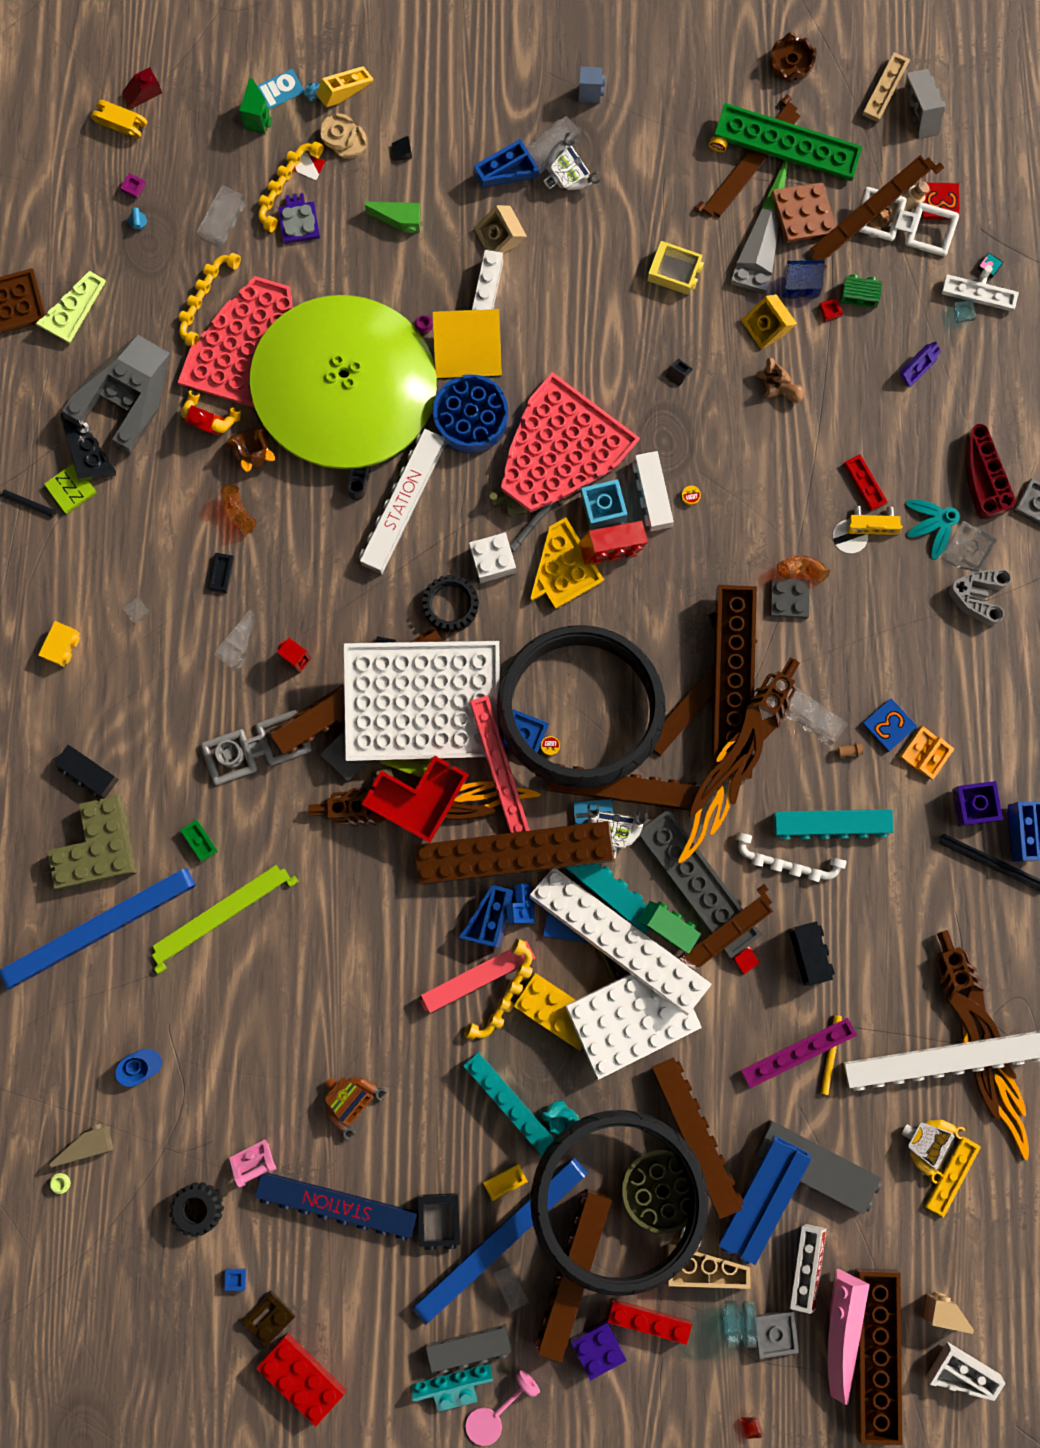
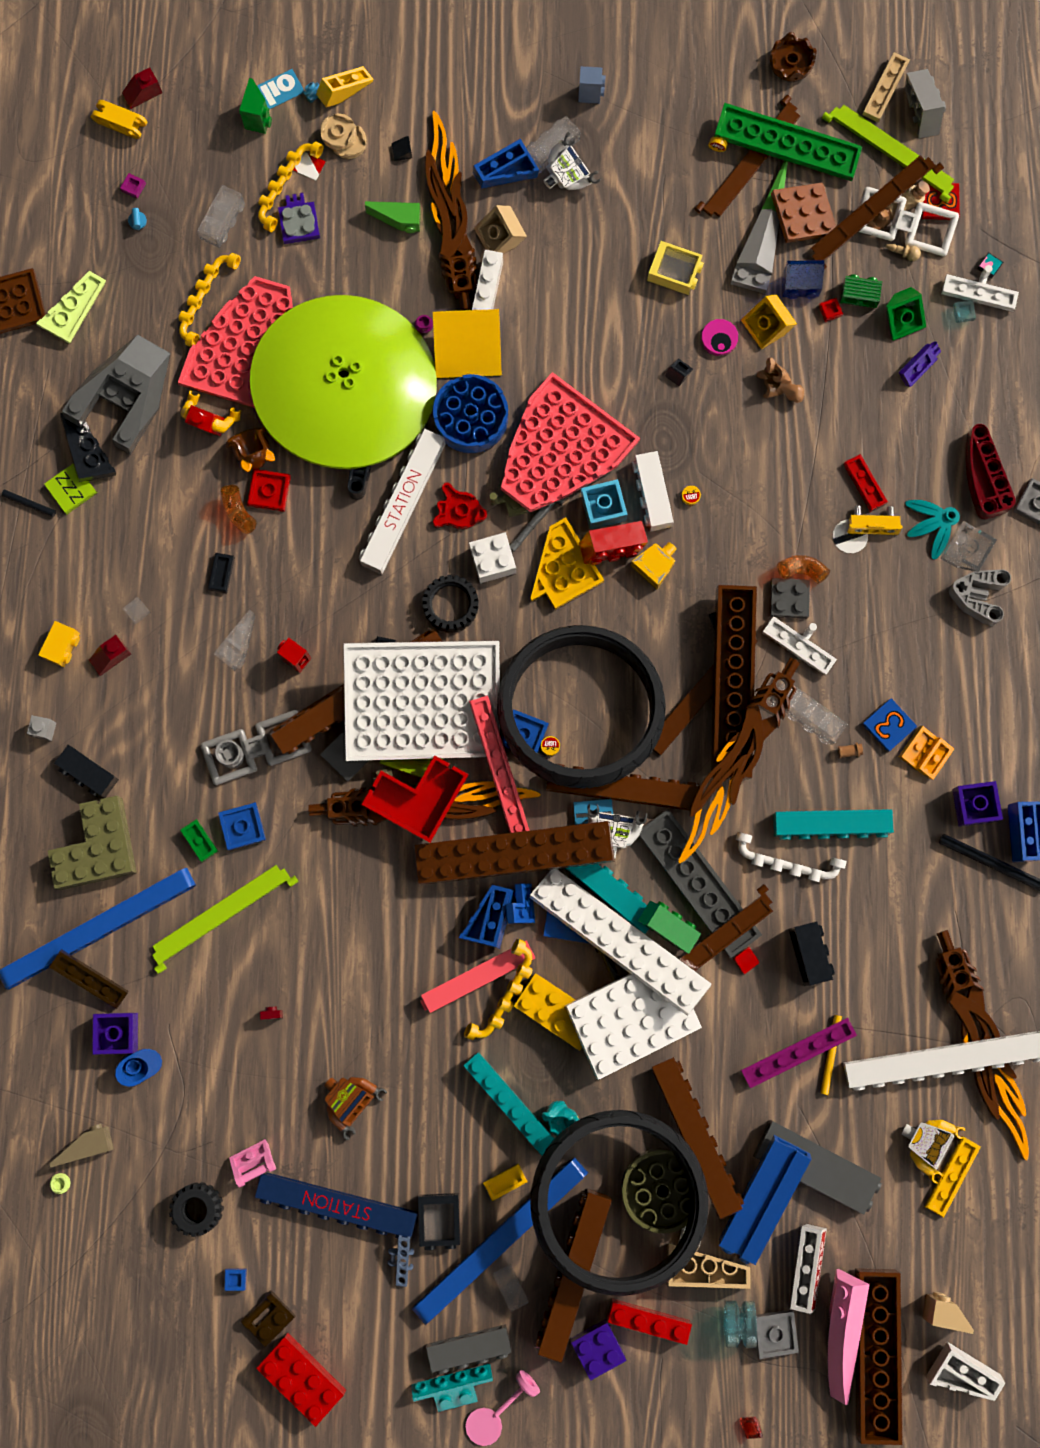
none -> light grey brick [27,715,56,741]
none -> dark brown plate [49,949,128,1009]
none -> dark red slope [89,634,131,676]
none -> dark purple brick [93,1013,138,1055]
none -> blue plate [218,802,266,850]
none -> red tile [247,469,291,512]
none -> dark red plate [260,1006,283,1020]
none -> sand blue piece [388,1235,414,1287]
none -> reddish brown piece [425,111,478,310]
none -> red tile [433,482,487,529]
none -> yellow torso [631,542,677,589]
none -> dark pink tile [701,319,738,356]
none -> white plate [762,616,837,676]
none -> lime piece [822,105,954,203]
none -> tan bar [886,244,921,261]
none -> green slope [886,287,926,341]

